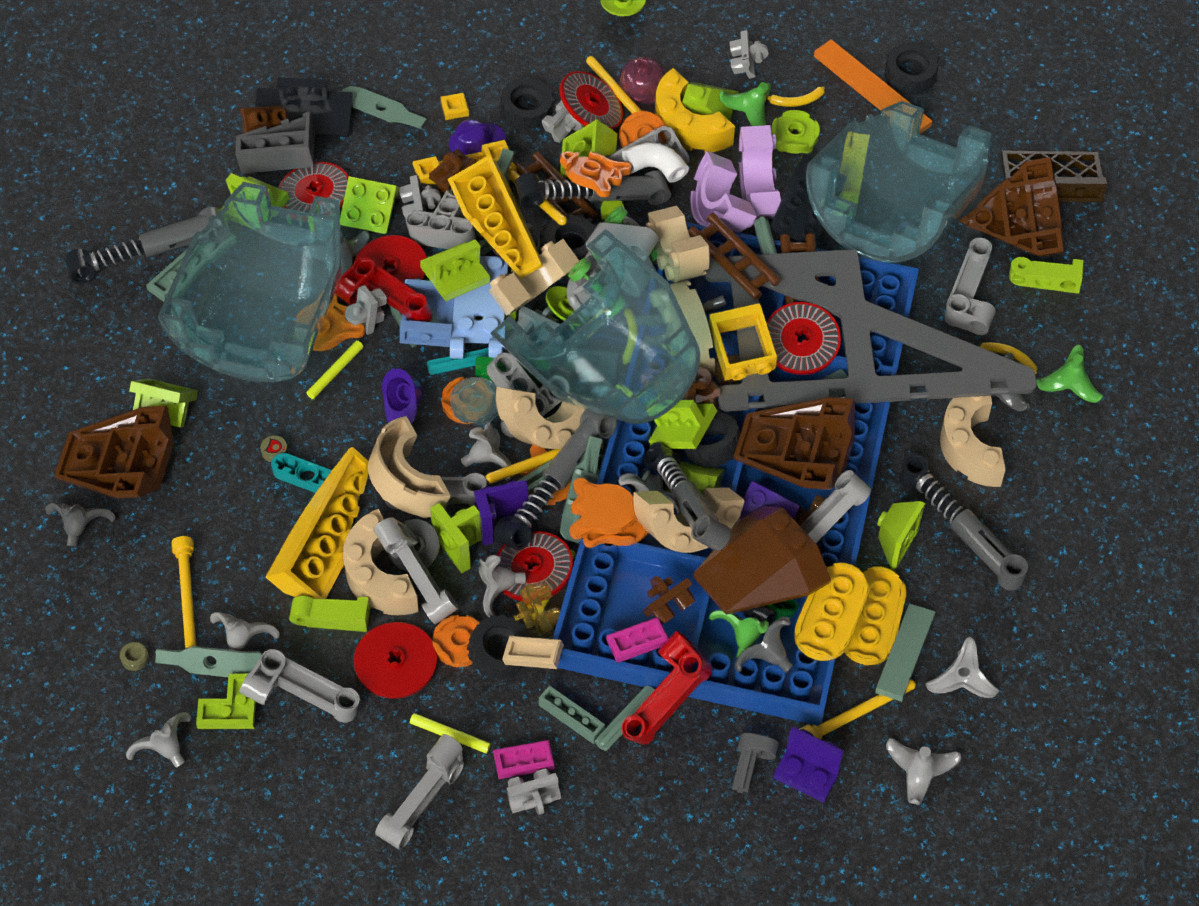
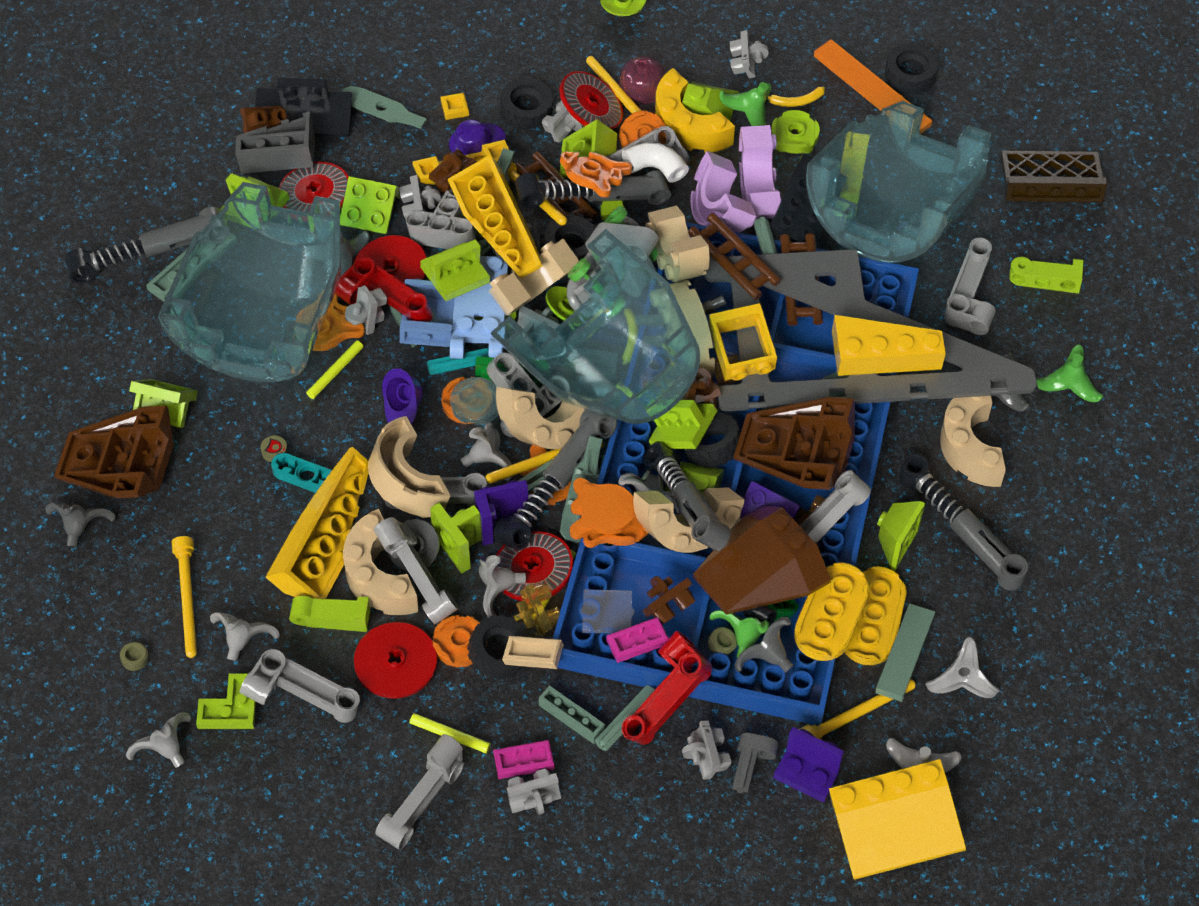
sand green piece [155,646,262,677] -> none
piece [766,302,841,375] -> none
reddish brown wedge [958,157,1064,257] -> none
yellow piece [978,342,1037,374] -> none
none -> clear piece [580,590,634,633]
none -> light grey hips [682,721,731,780]
none -> olive tile [708,627,737,655]
none -> yellow slope [829,759,966,880]
none -> yellow wedge [832,315,946,376]

